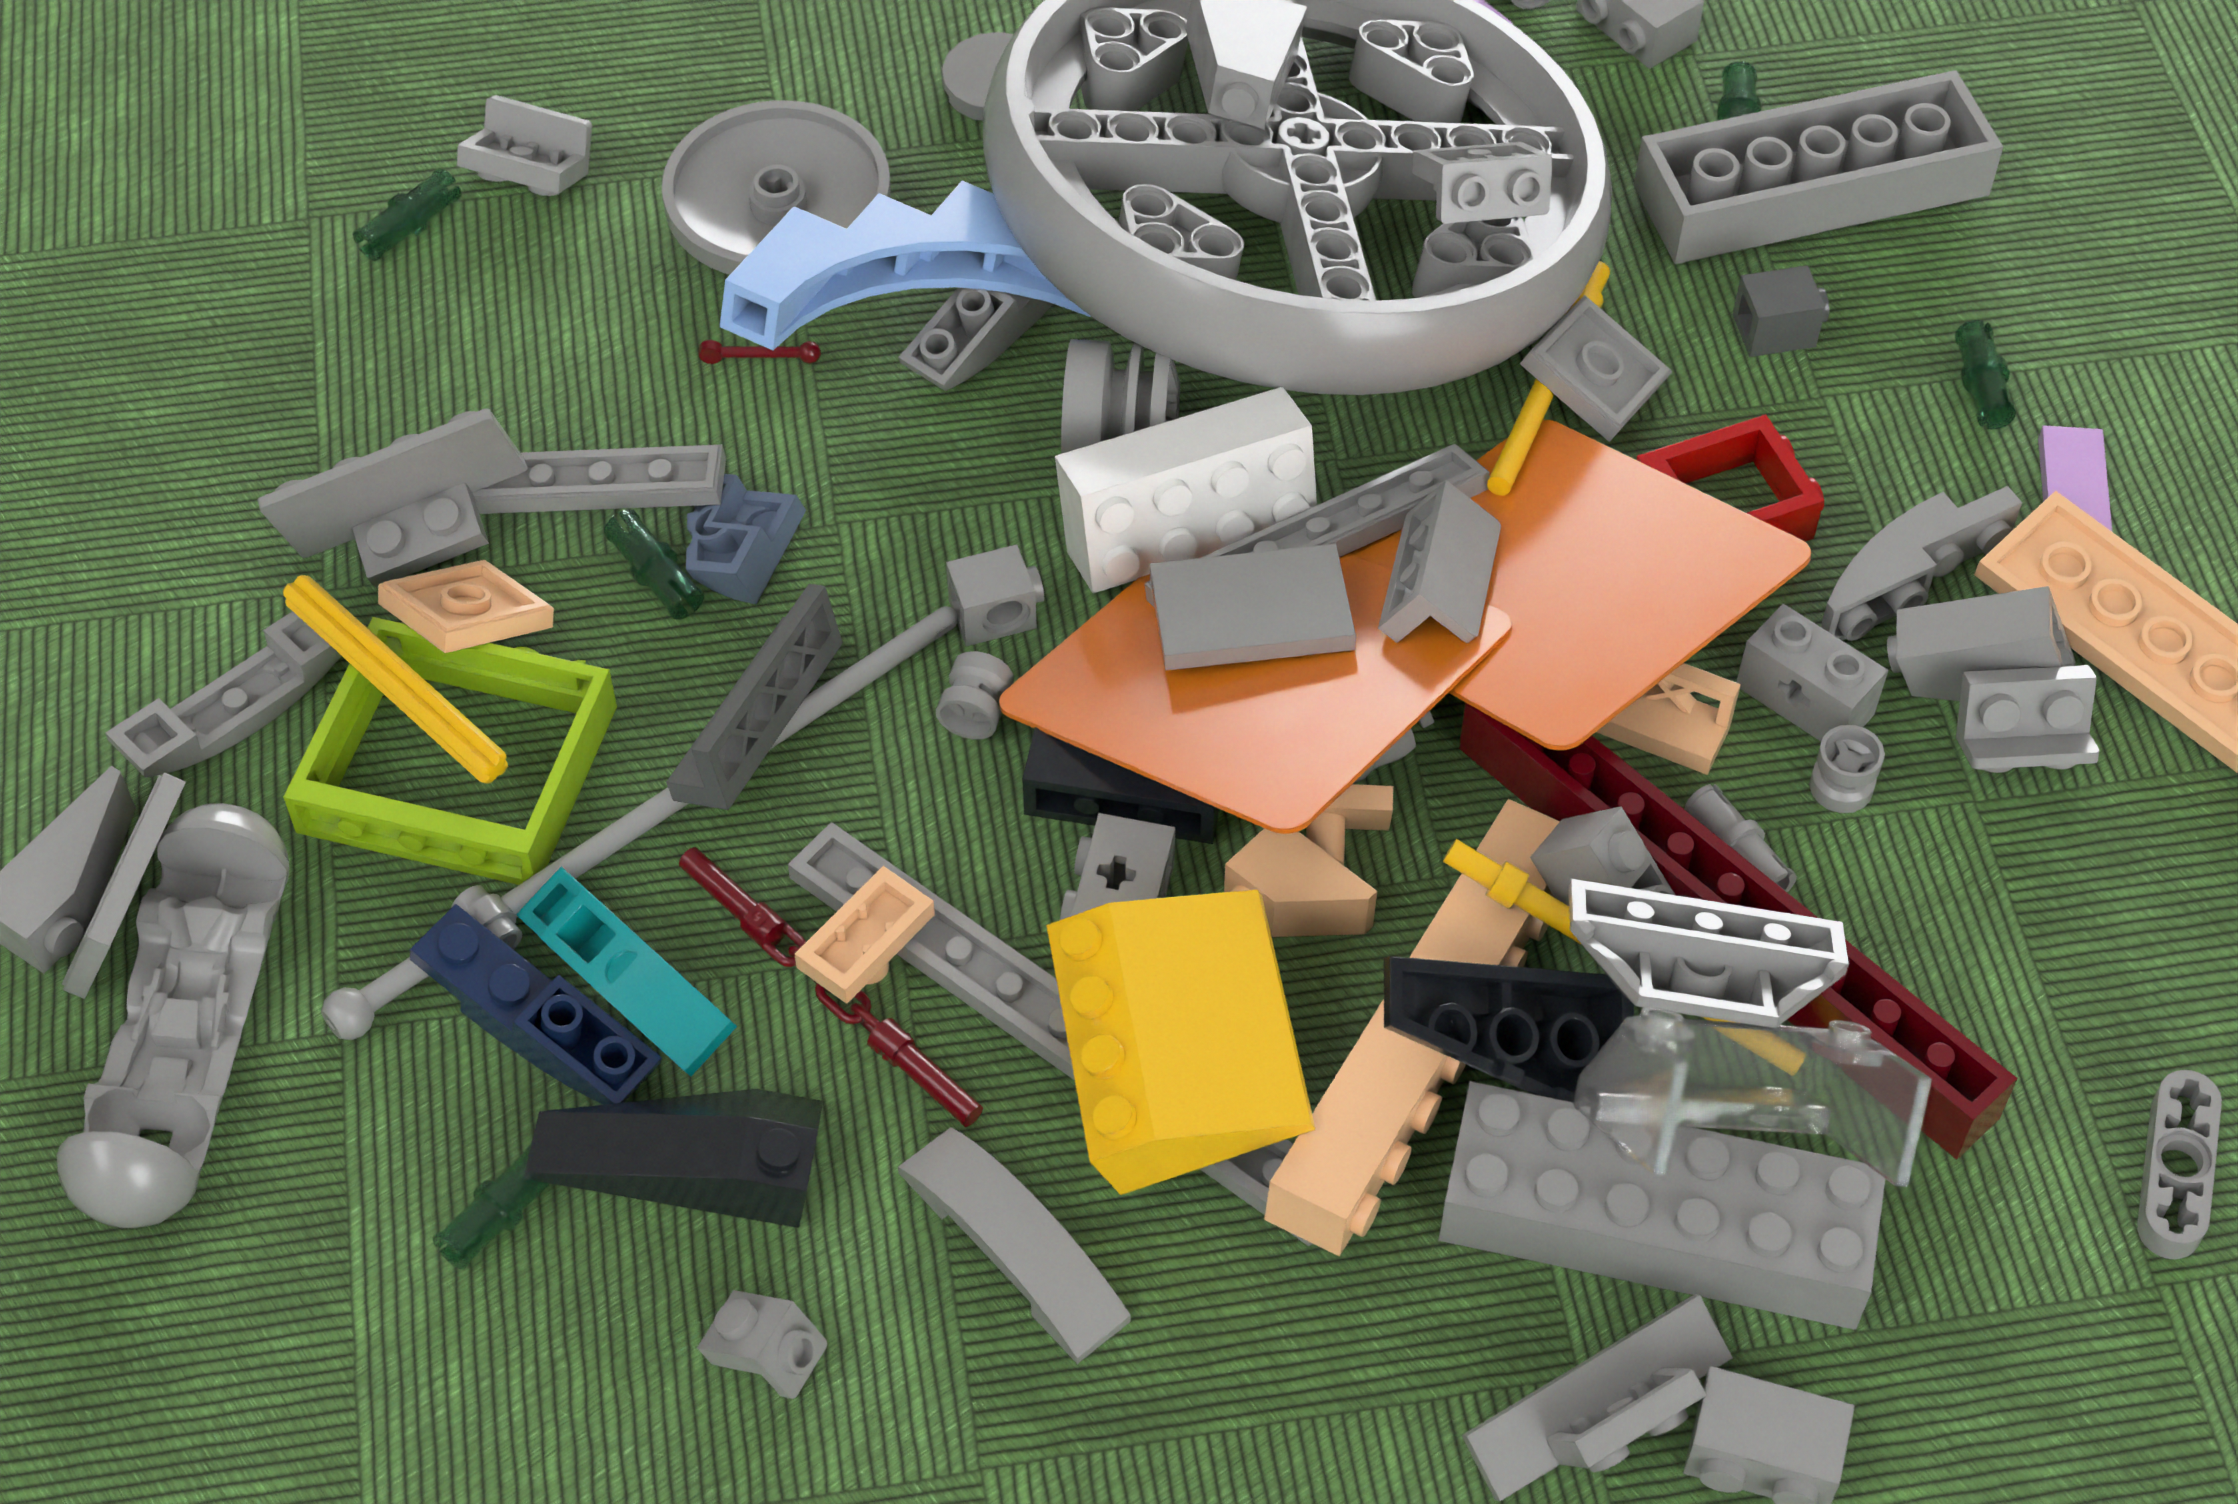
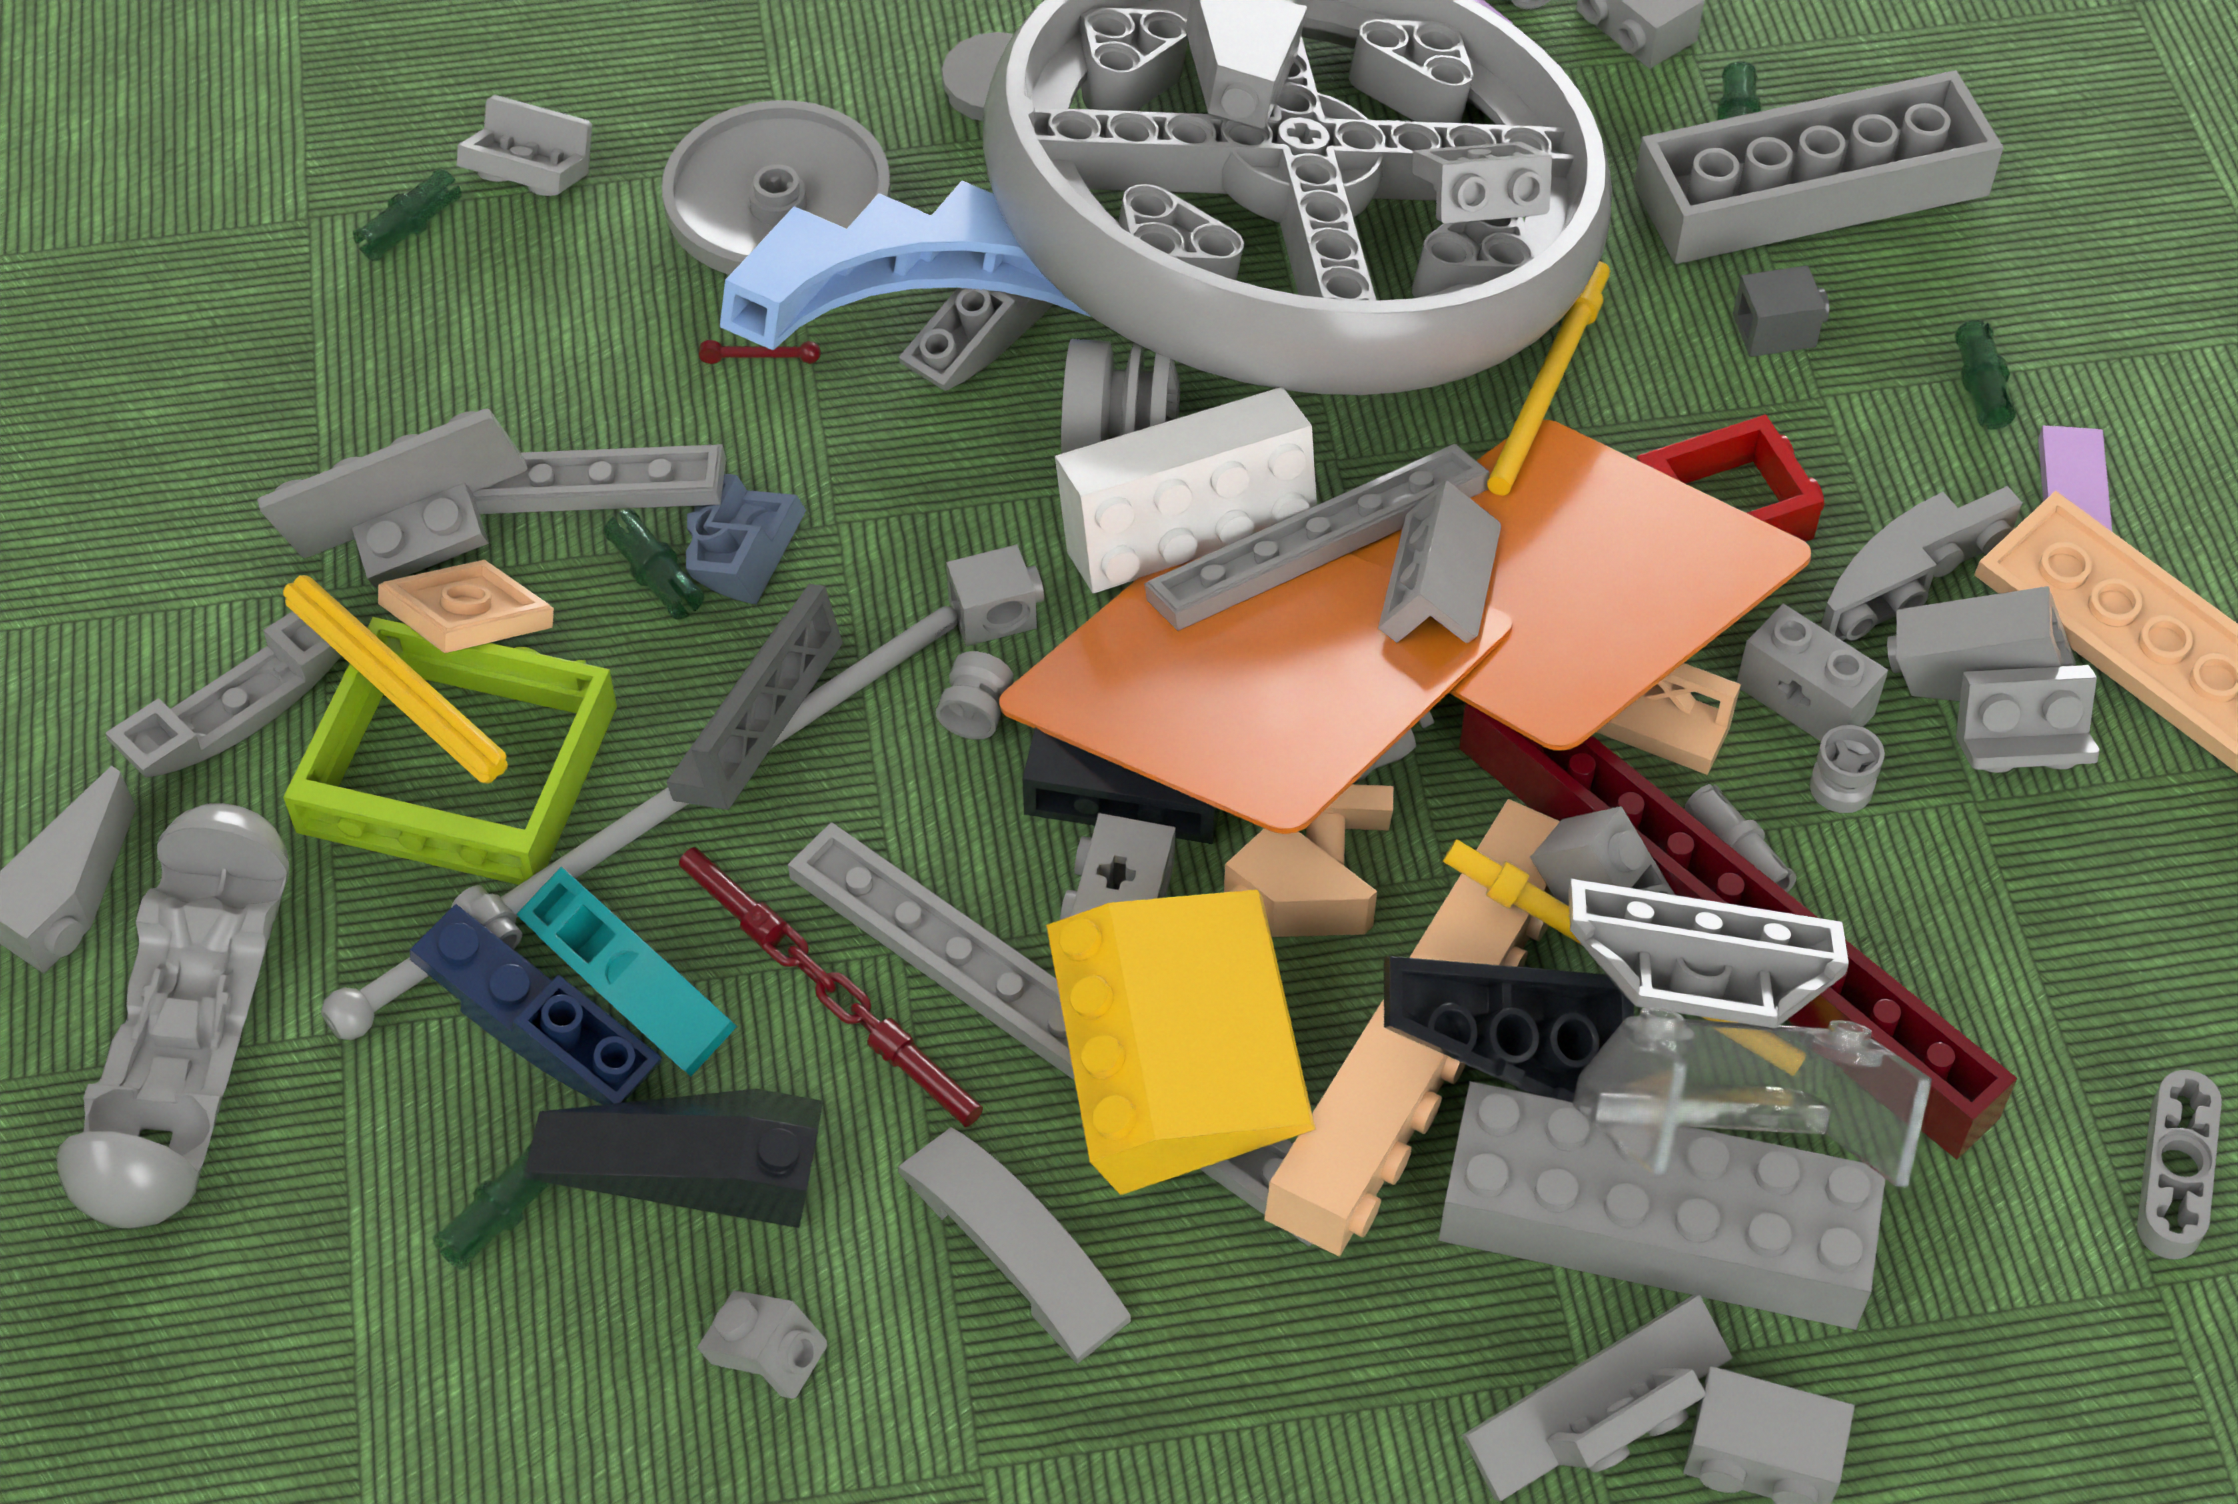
light grey tile [61,772,186,999] -> none
light nougat tile [795,866,935,1004] -> none
light grey tile [1150,543,1356,671] -> none
light grey tile [1520,295,1672,442] -> none

